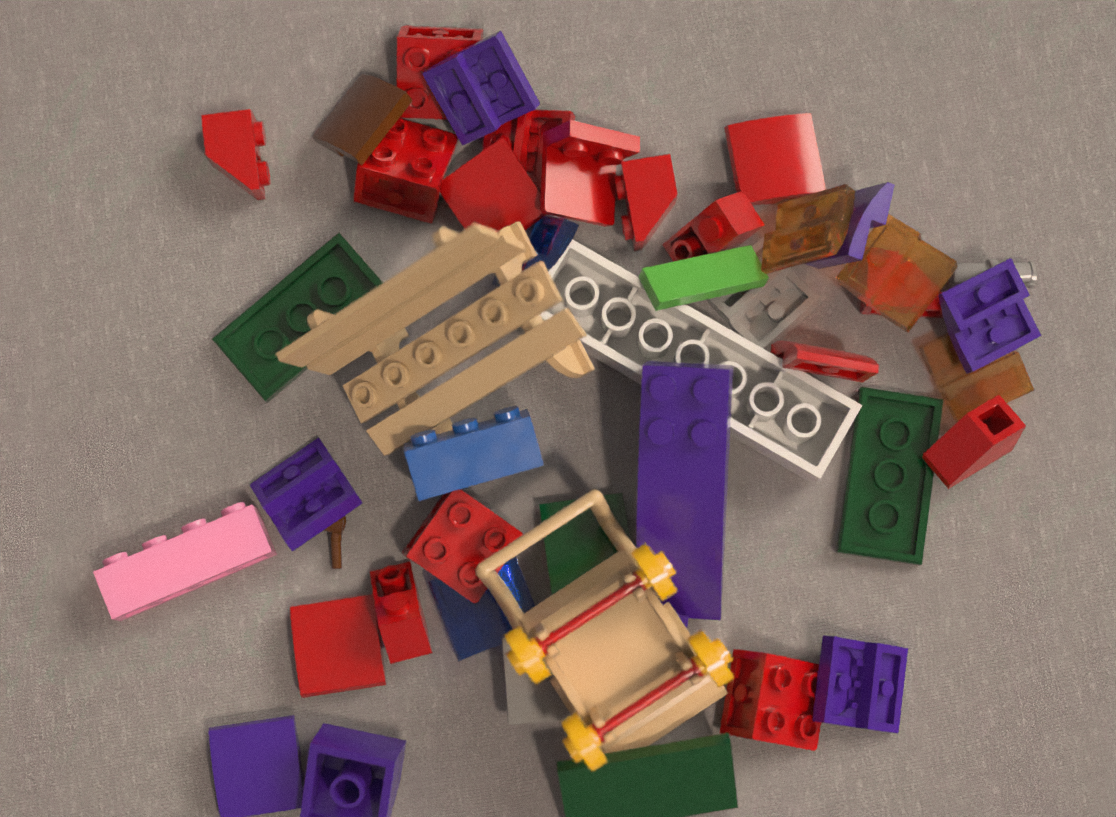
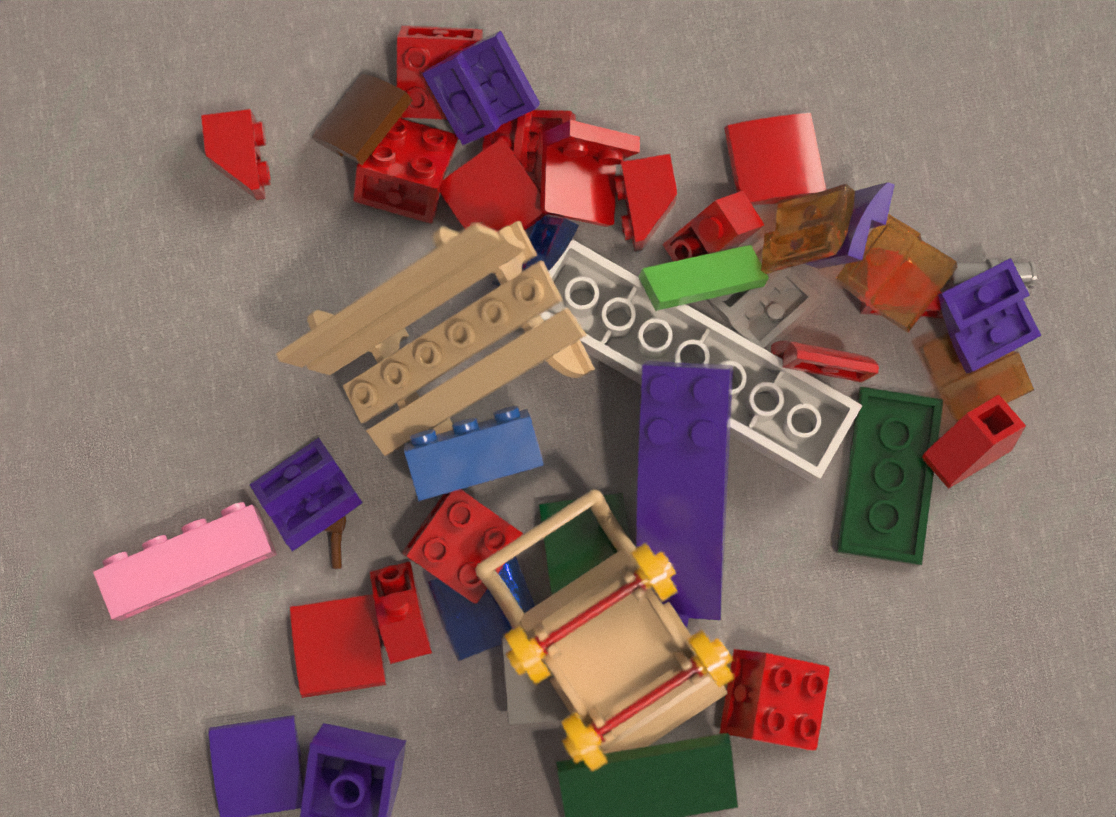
dark green tile [212,233,383,403] -> none
dark purple slope [812,635,908,734] -> none

